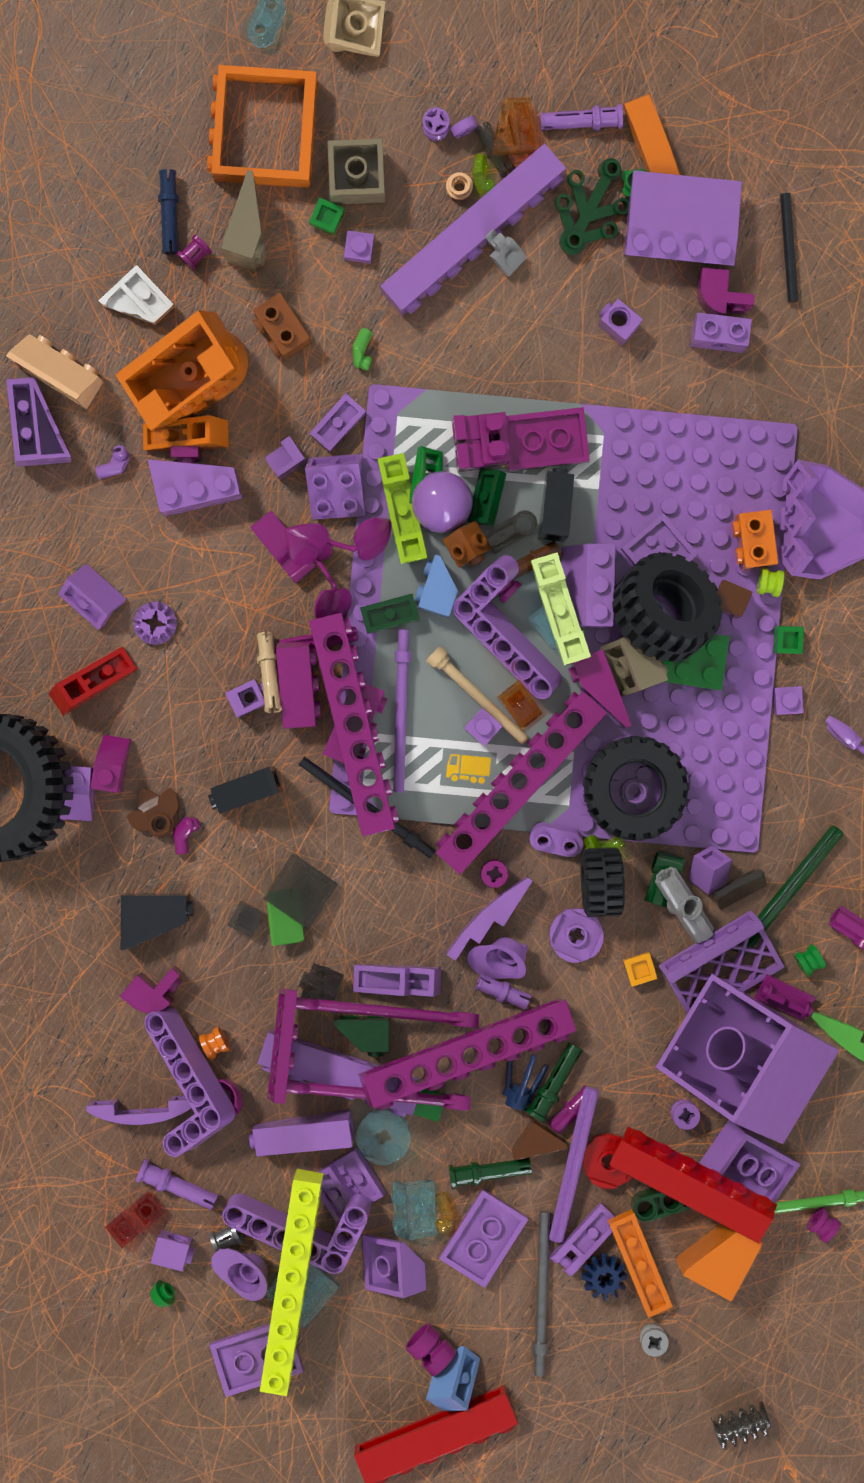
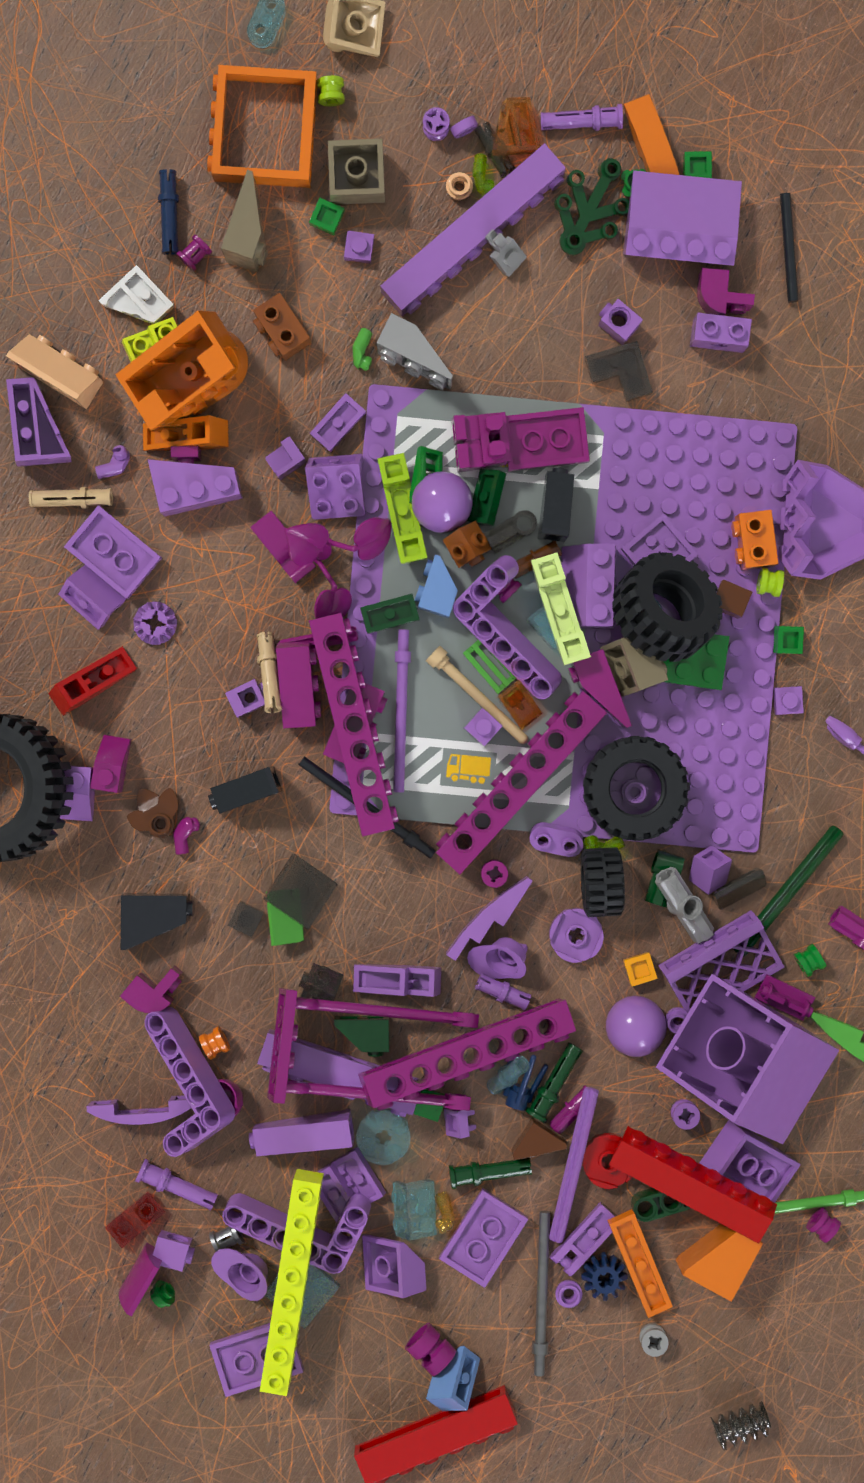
none -> tan pin [29,487,113,509]
none -> medium lavender plate [64,505,162,599]
none -> magenta slope [119,1242,162,1317]
none -> neon yellow slope [122,317,177,362]
none -> lime wheel [317,75,345,106]
none -> light grey slope [377,313,453,390]
none -> medium lavender tile [444,1108,476,1139]
none -> bright green tile [462,640,516,694]
none -> clear light blue pin [487,1056,530,1095]
none -> medium lavender plate [555,1280,582,1308]
none -> clear smoke plate [585,341,653,402]
none -> medium lavender piece [606,996,667,1057]
none -> medium lavender plate [665,1007,689,1034]
none -> green plate [683,151,712,178]

